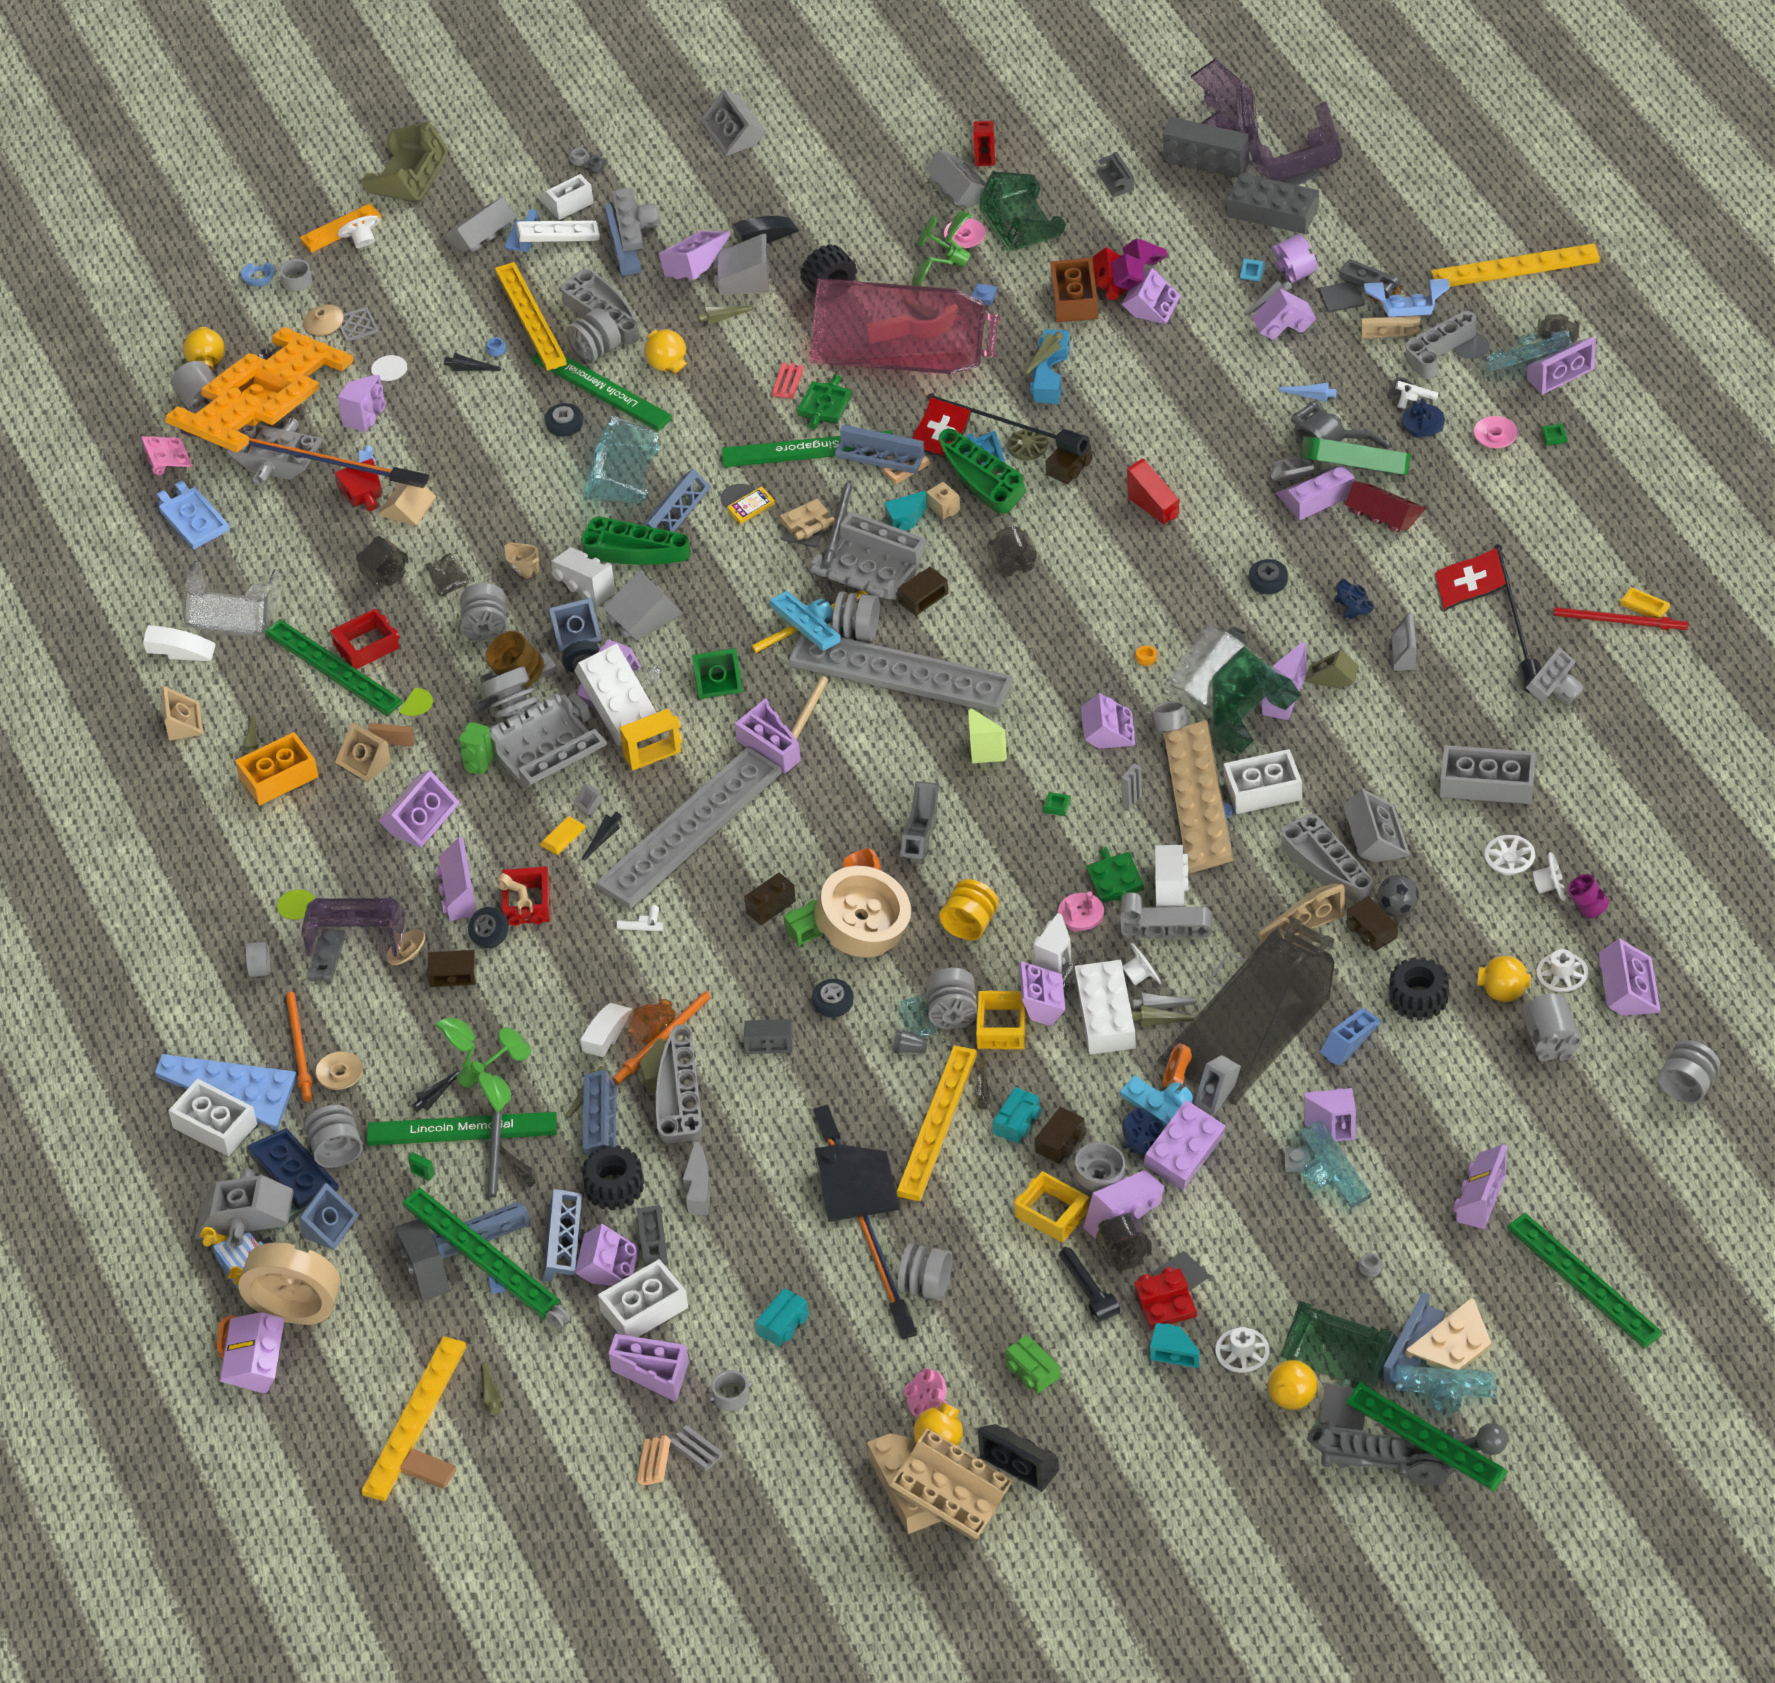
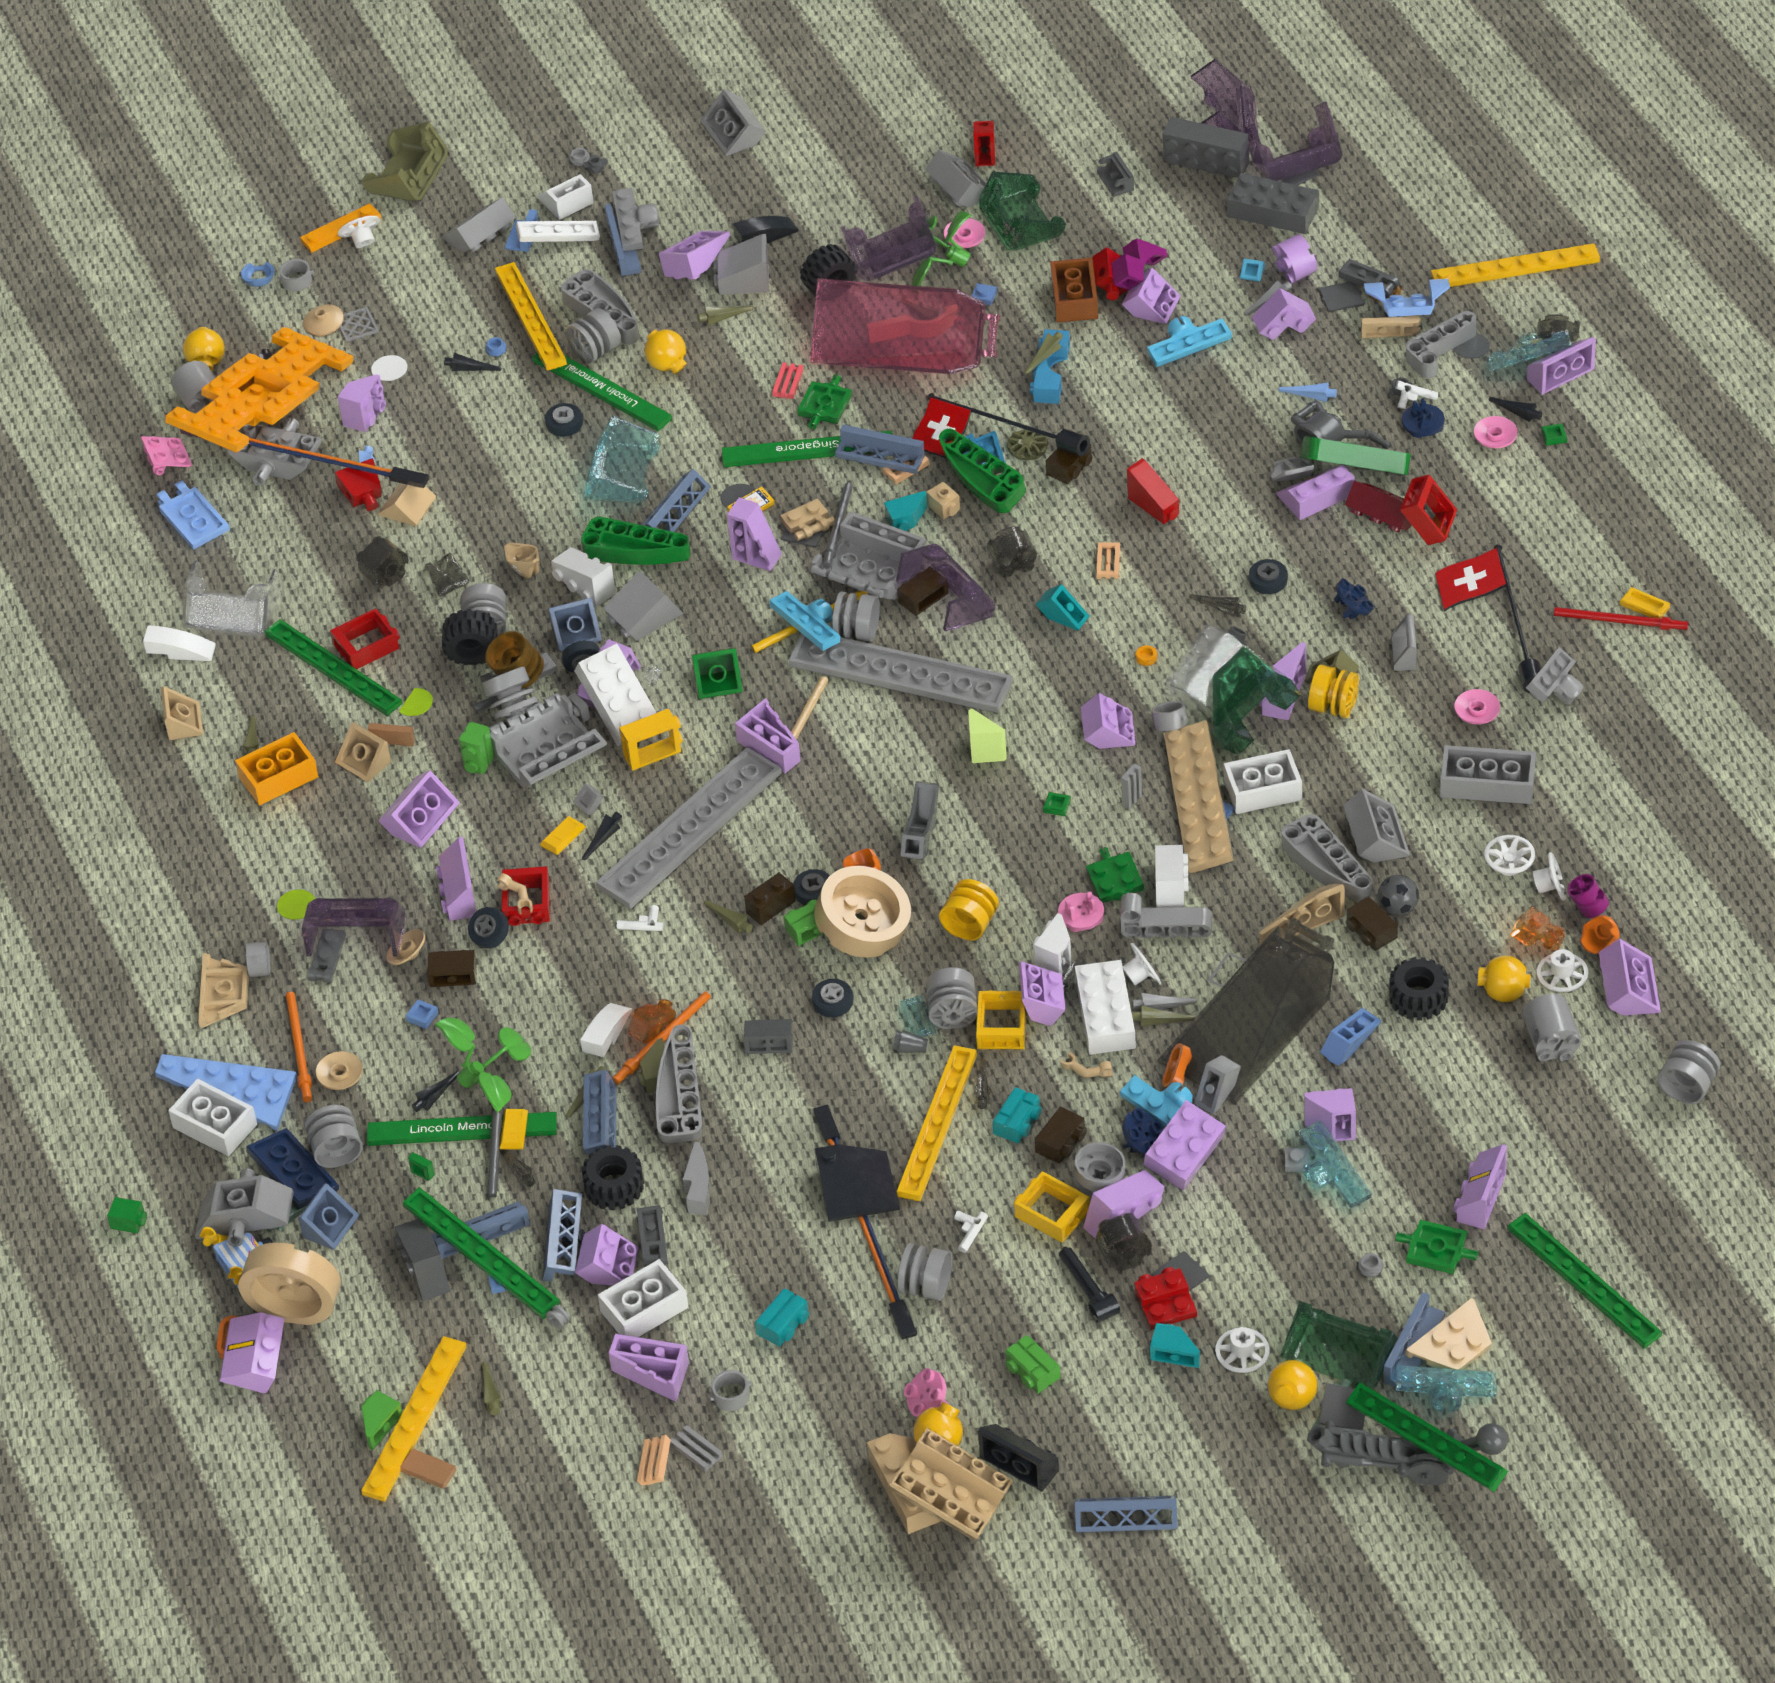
none -> green brick [107,1197,147,1234]
none -> tan wing [198,953,249,1028]
none -> bright green slope [362,1390,402,1450]
none -> medium blue plate [406,1000,439,1029]
none -> black tyre [442,609,497,665]
none -> yellow tile [500,1109,528,1150]
none -> olive piece [704,900,753,934]
none -> lavender wedge [727,497,782,571]
none -> wheel [793,869,830,906]
none -> clear purple windscreen [841,196,936,281]
none -> clear purple windscreen [896,544,996,632]
none -> white hose [954,1211,988,1253]
none -> teal slope [1035,584,1090,631]
none -> tan arm [1060,1053,1113,1078]
none -> sand blue fence [1075,1495,1178,1532]
none -> light nougat tile [1096,542,1120,579]
none -> medium azure plate [1147,316,1232,367]
none -> clear smoke piece [1189,594,1246,617]
none -> yellow wheel [1308,664,1359,719]
none -> green plate [1395,1220,1479,1274]
none -> red window [1400,474,1457,545]
none -> bright pink dish [1455,689,1500,724]
none -> black piece [1489,397,1542,422]
none -> clear orange brick [1510,906,1565,951]
none -> orange hair [1580,915,1620,954]

